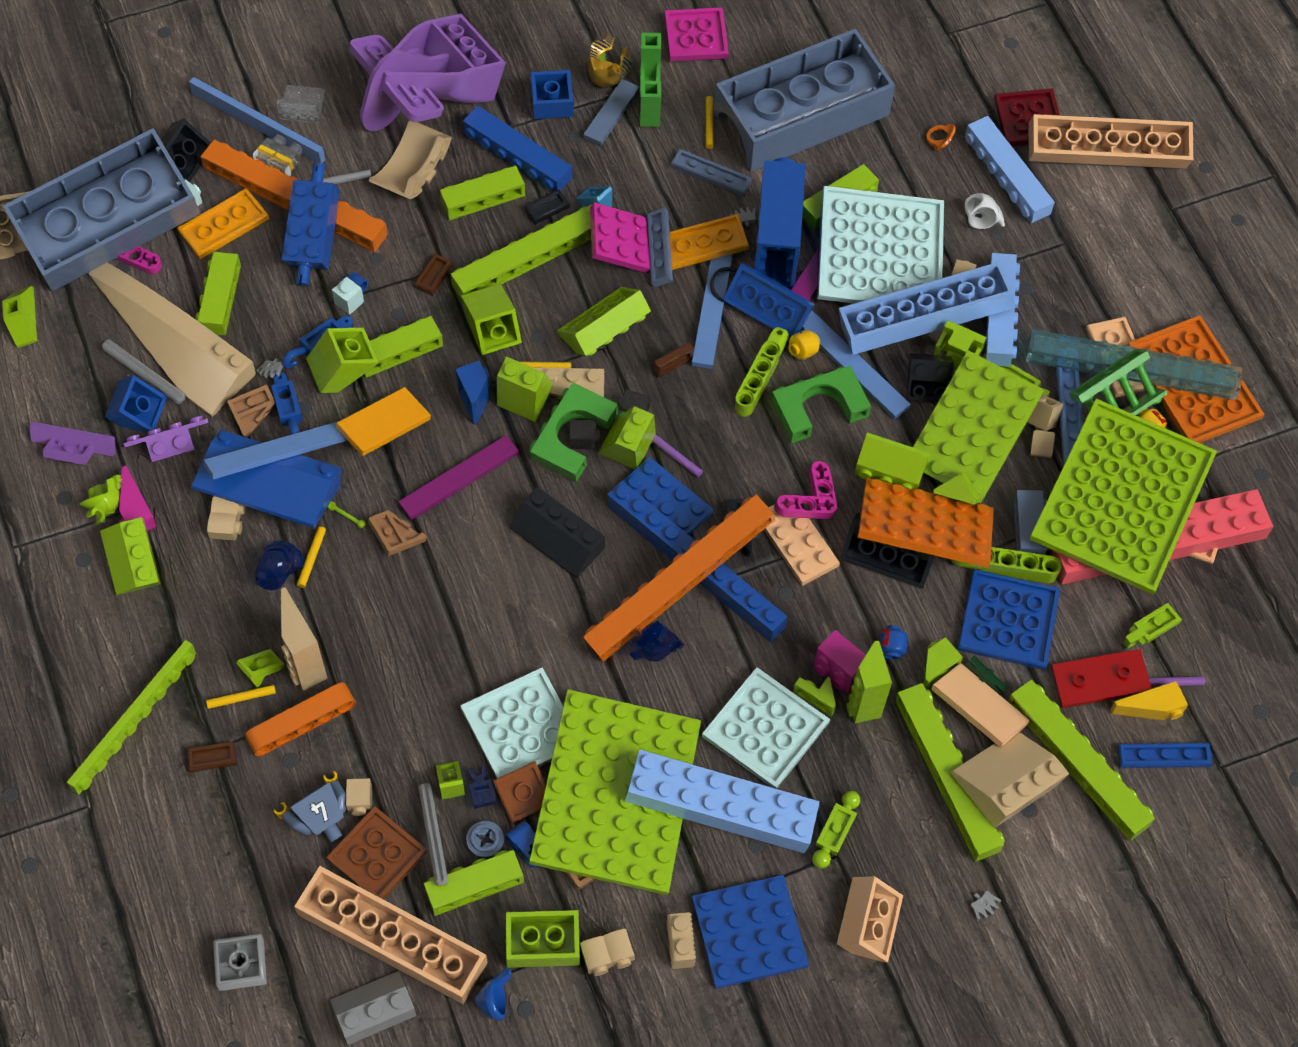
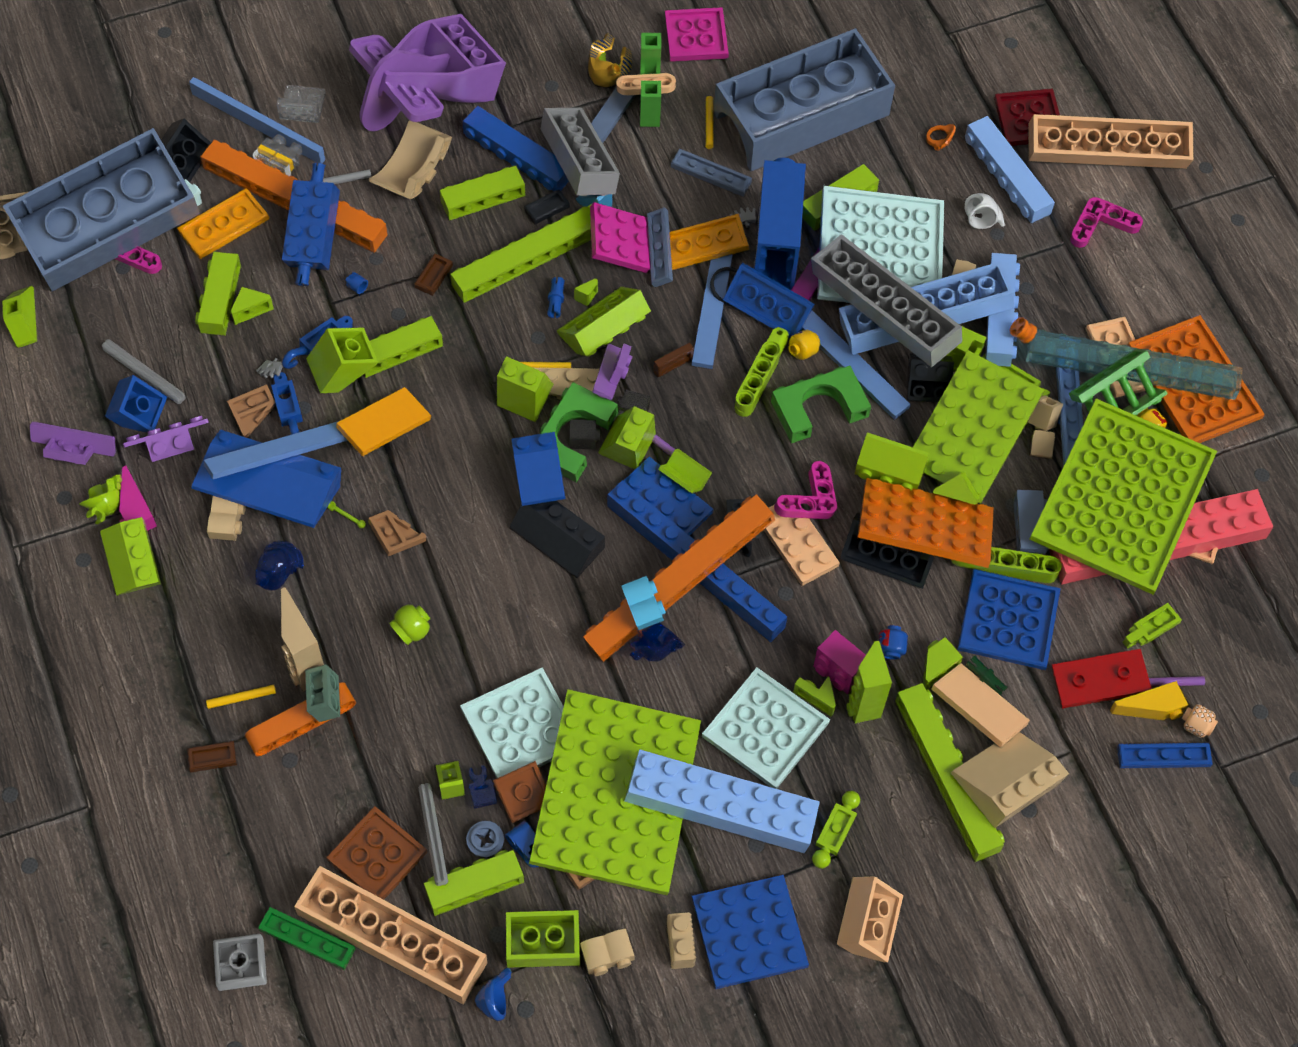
lime plate [67,640,196,795] -> none
tan wedge [88,262,256,417] -> none
lime slope [236,649,284,688] -> none
sand blue torso [273,771,346,842] -> none
yellow bar [297,526,326,588] -> none
light grey slope [331,971,416,1045] -> none
light aqua brick [332,277,364,315] -> none
tan brick [346,778,372,816] -> none
magenta tile [398,435,519,520] -> none
blue slope [455,361,491,425] -> none
lime slope [461,283,522,355] -> none
blue brick [531,70,574,119] -> none
light grey piece [970,891,1001,921] -> none
lime brick [1008,679,1155,842] -> none
none -> lime slope [231,287,274,325]
none -> green plate [258,907,356,970]
none -> sand green brick [305,665,340,722]
none -> lime piece [389,604,431,645]
none -> blue slope [512,432,566,506]
none -> light grey brick [540,108,620,196]
none -> blue pin [547,277,565,318]
none -> lime slope [574,279,598,306]
none -> medium lavender bracket [592,344,632,400]
none -> light nougat plate [616,73,676,95]
none -> medium azure brick [621,576,666,630]
none -> lime panel [658,449,712,493]
none -> light grey brick [811,234,962,367]
none -> orange wheel [1010,317,1037,344]
none -> dark pink beam [1070,197,1143,248]
none -> light nougat head [1182,704,1218,738]

